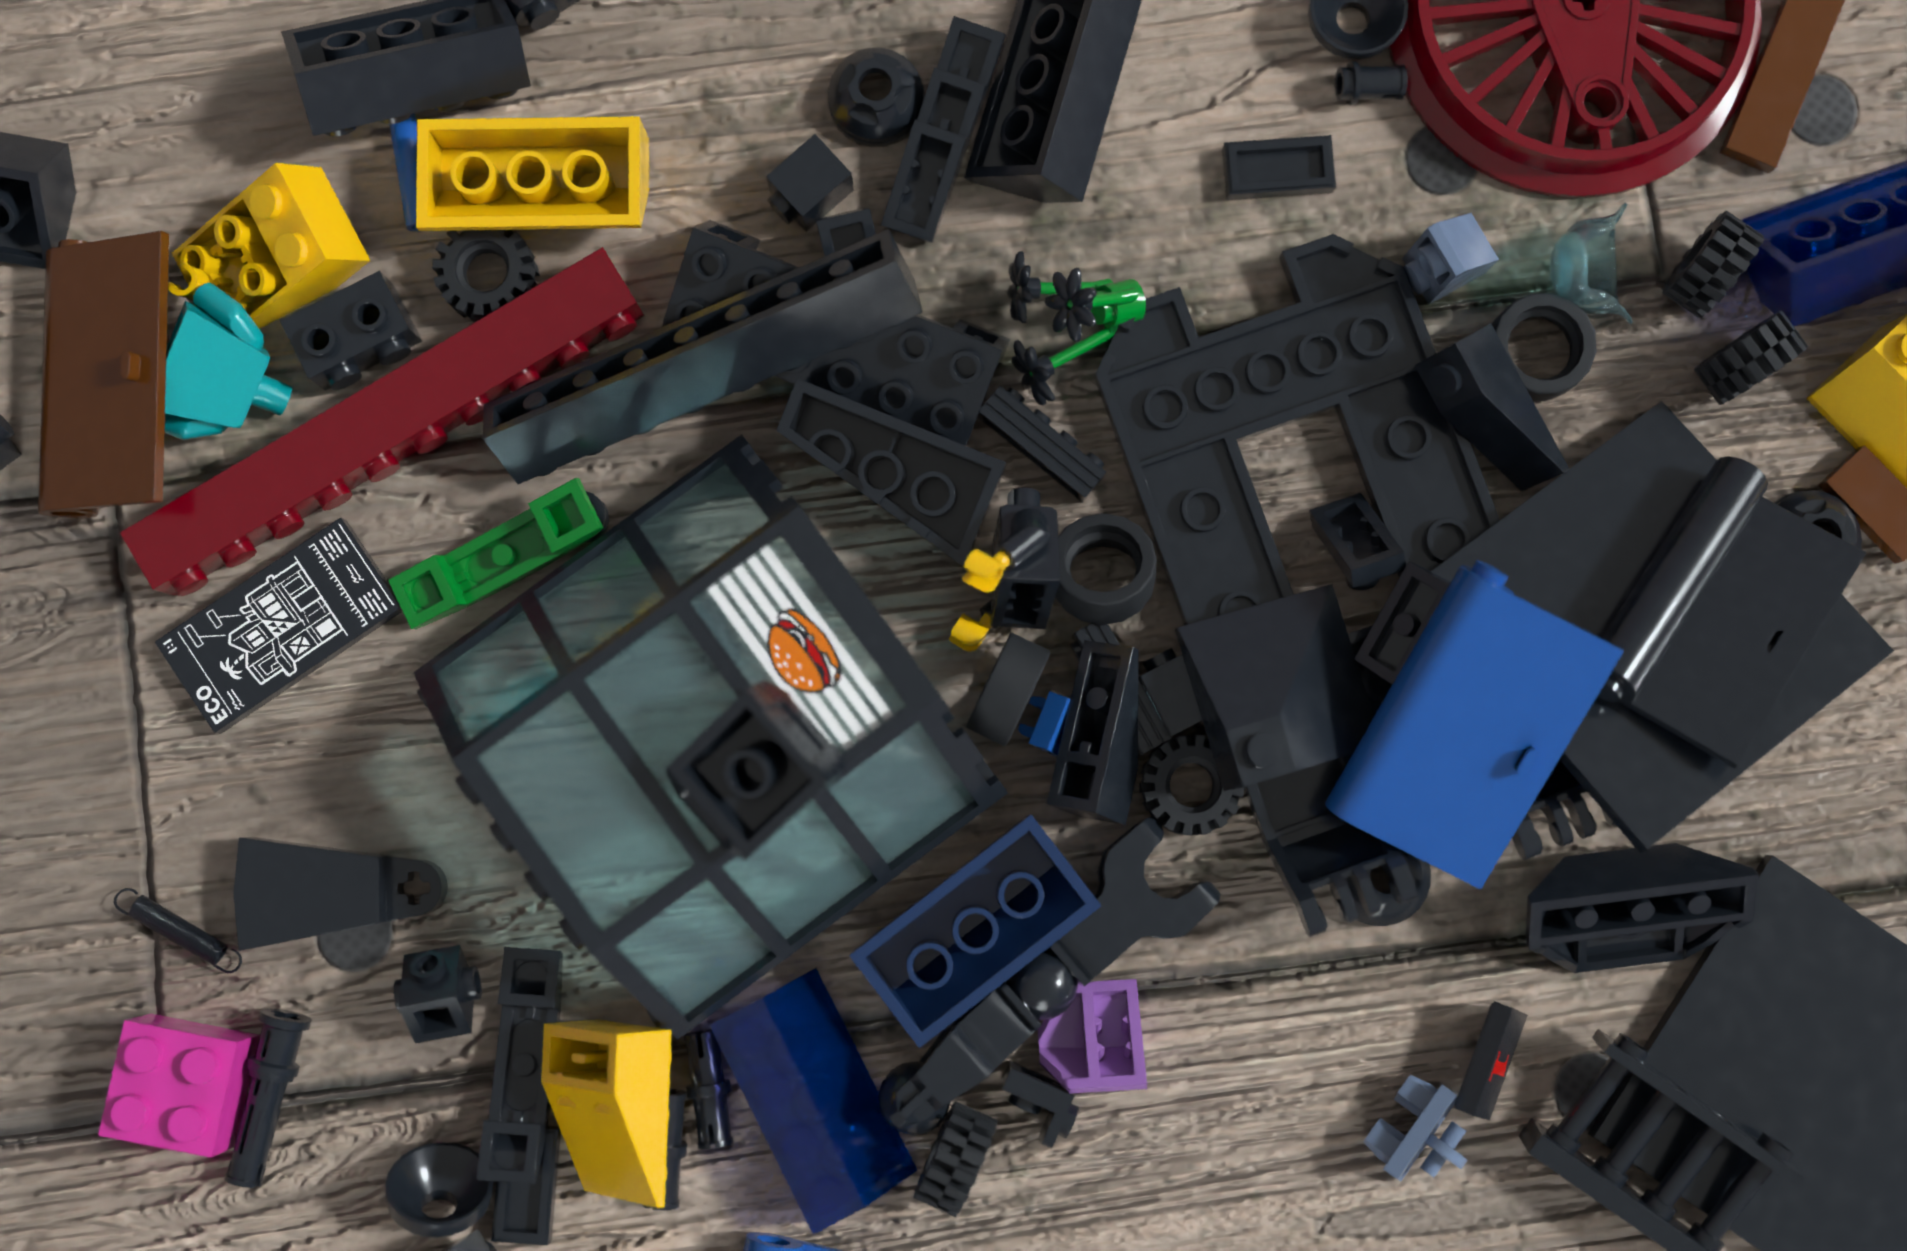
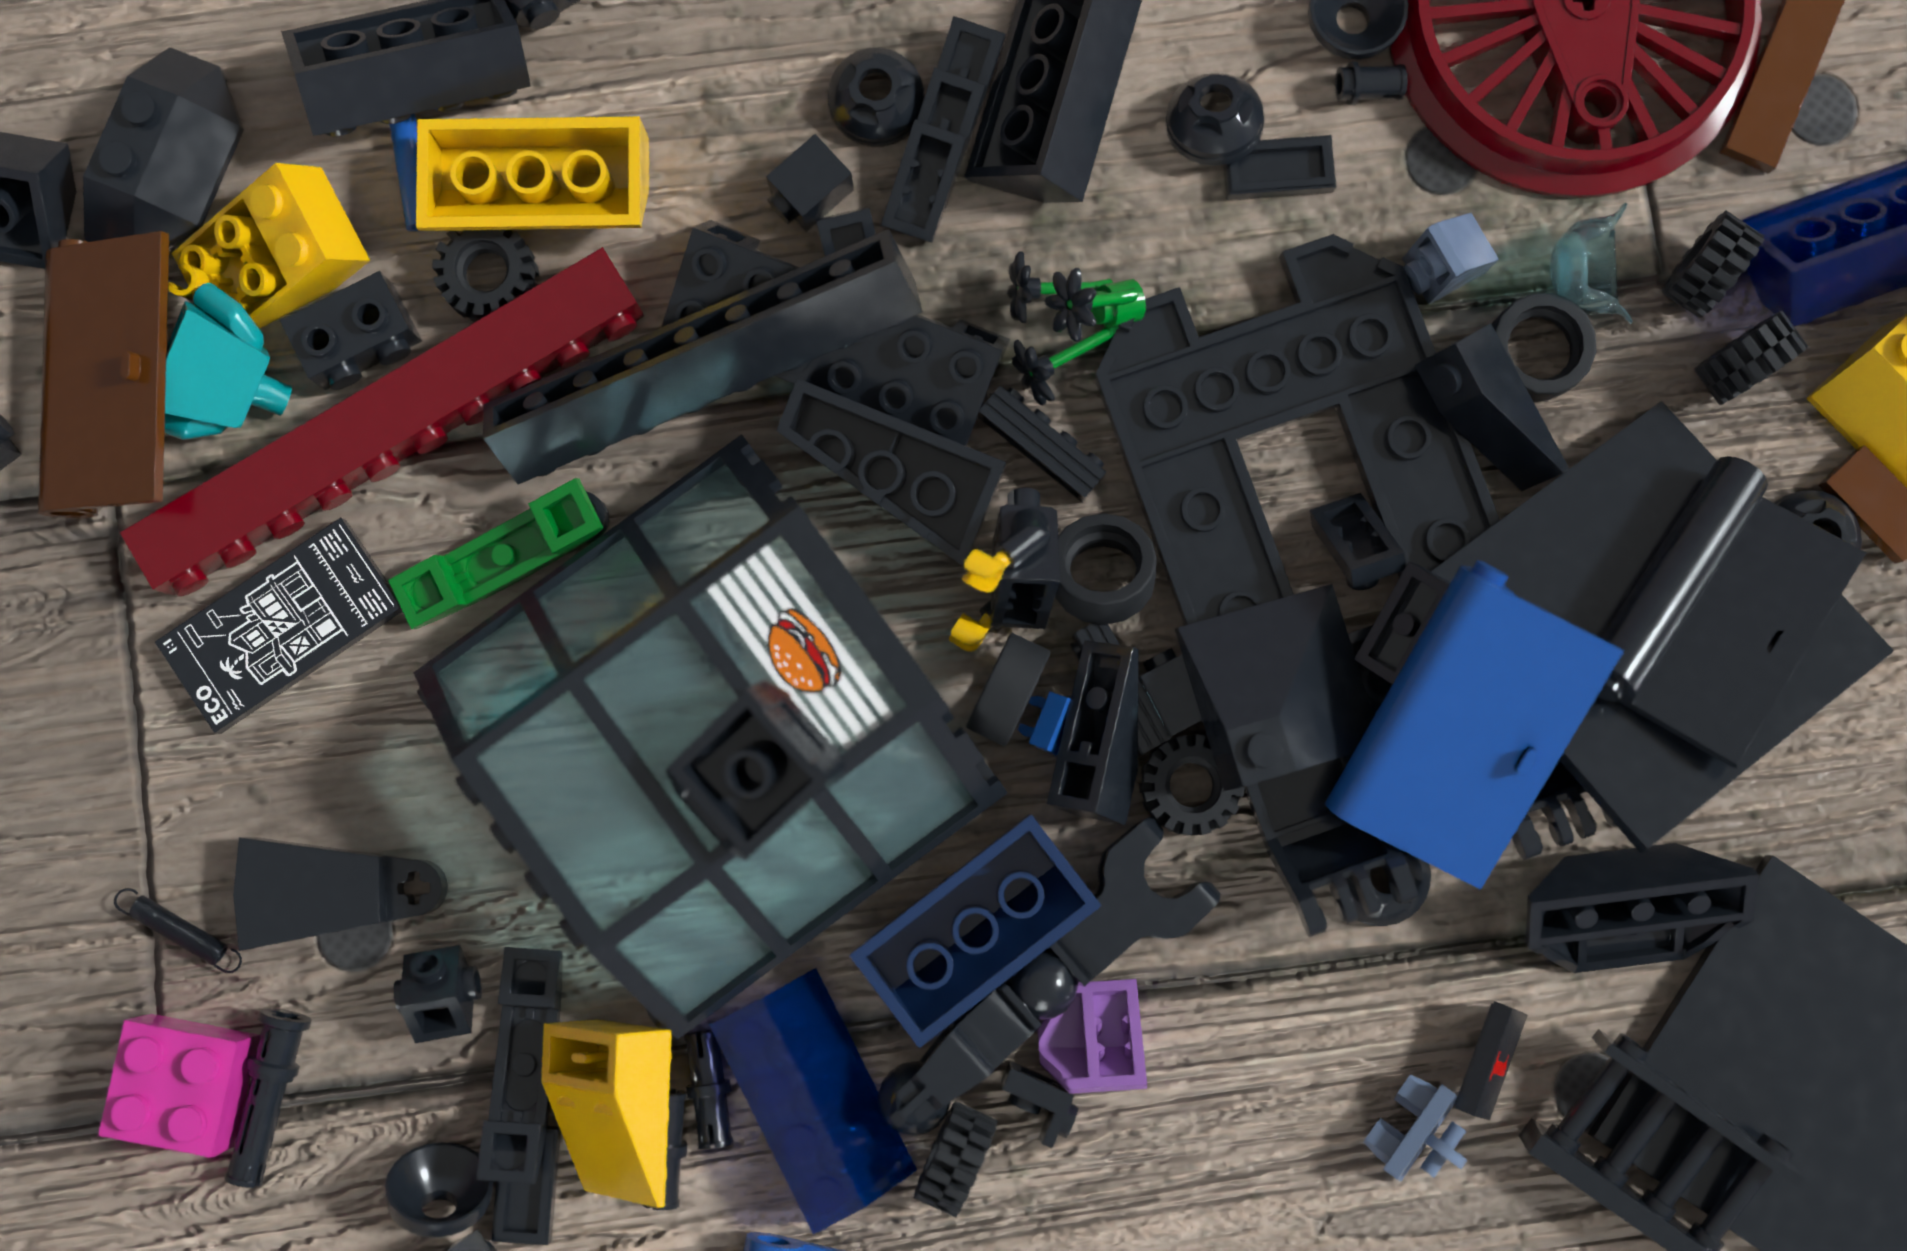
none -> black wedge [83,47,244,247]
none -> black piece [1166,73,1265,166]

